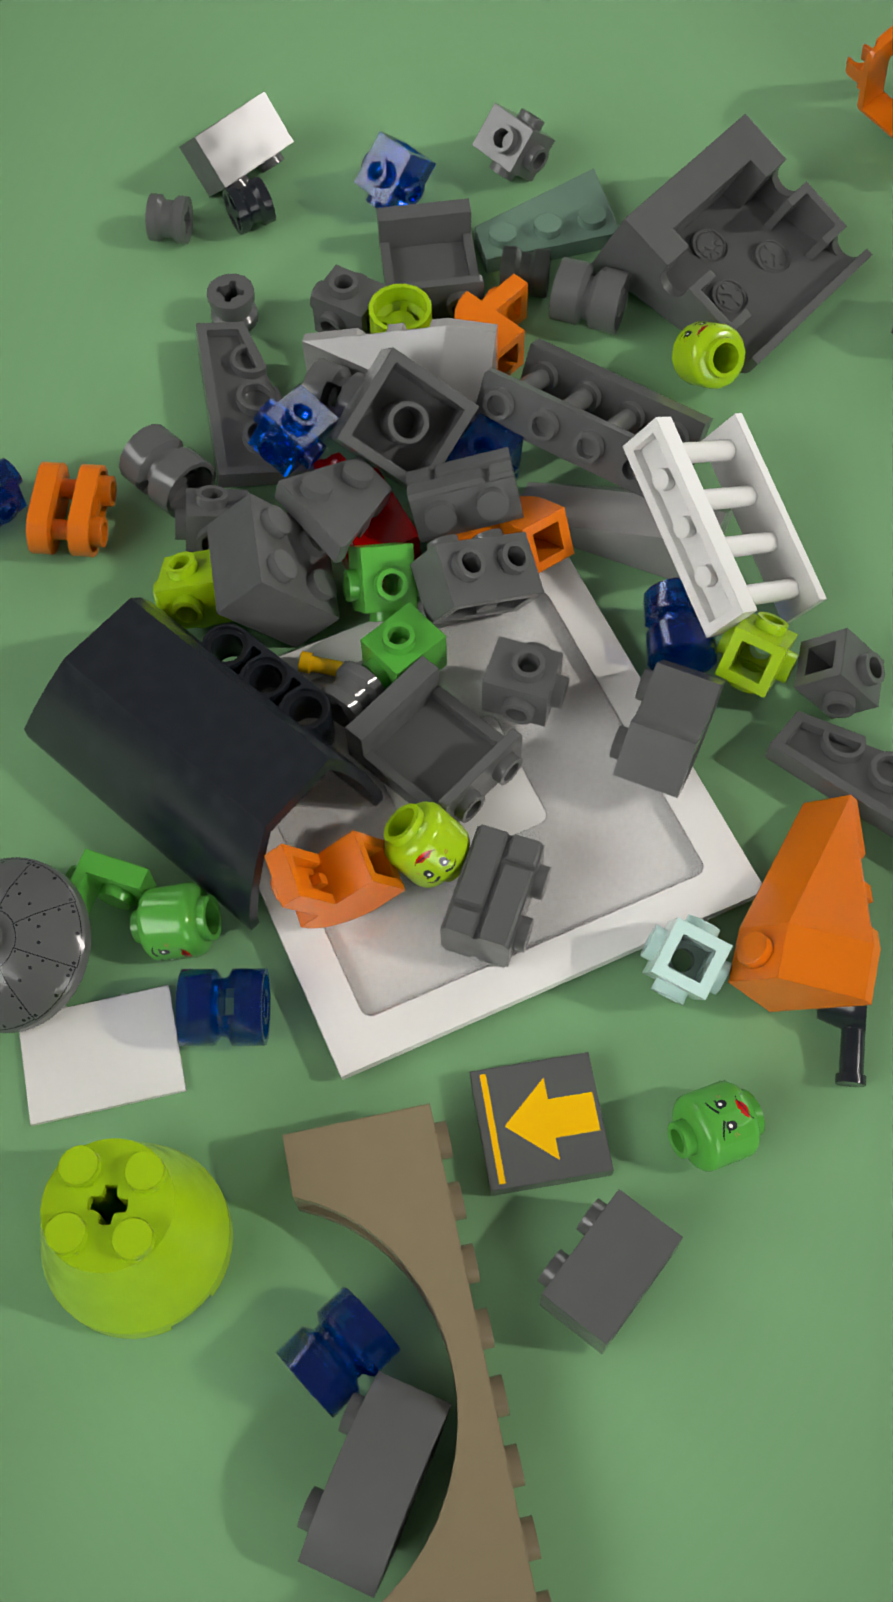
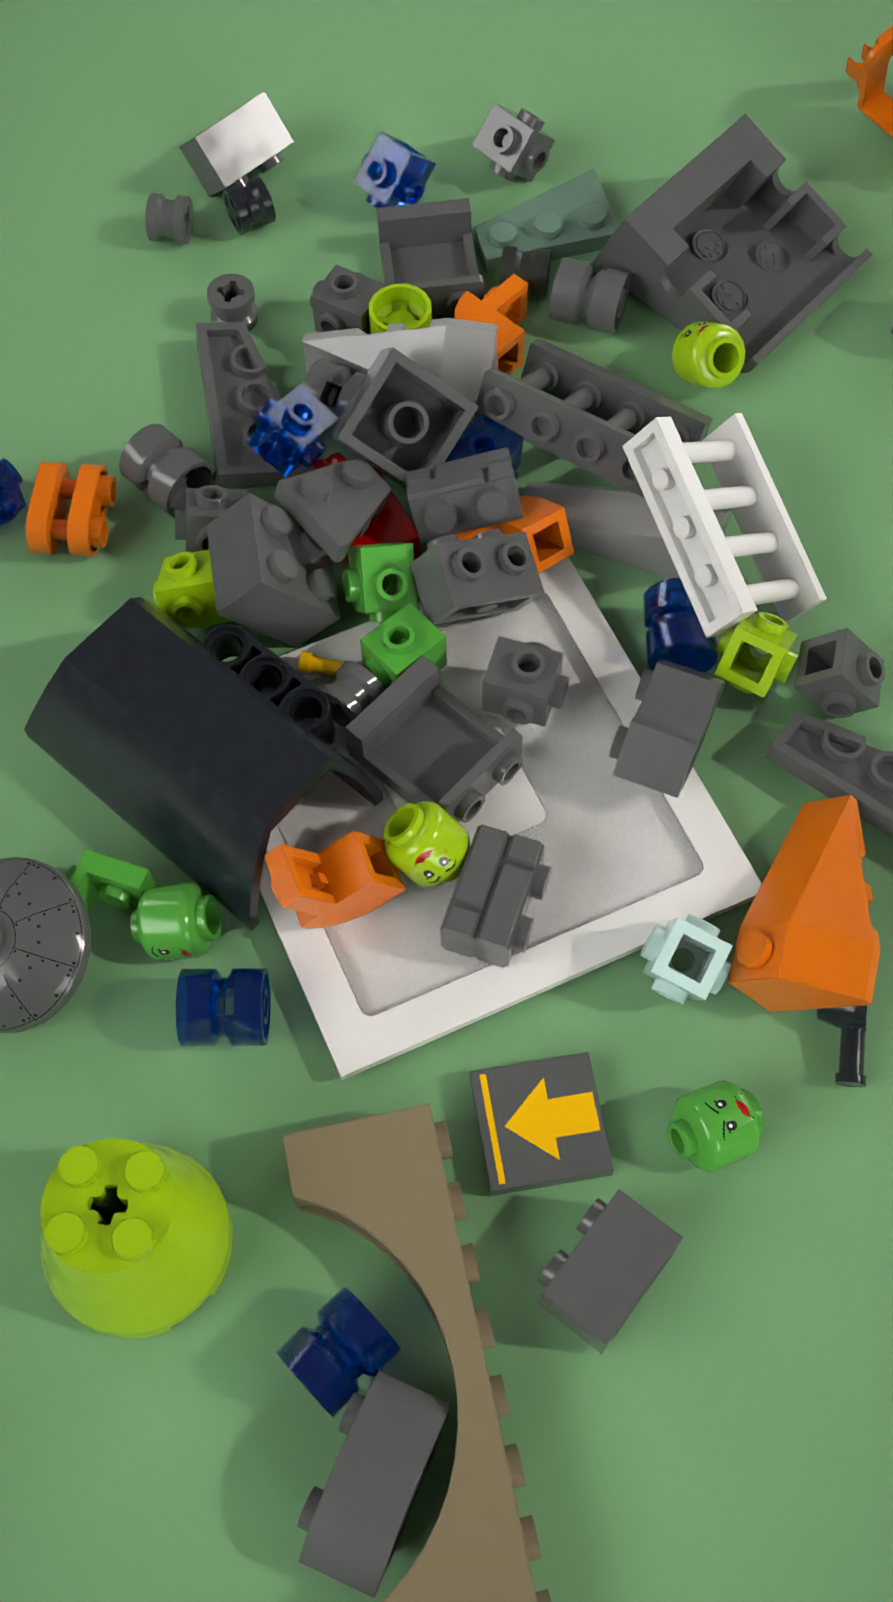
white window [19,985,186,1126] -> none

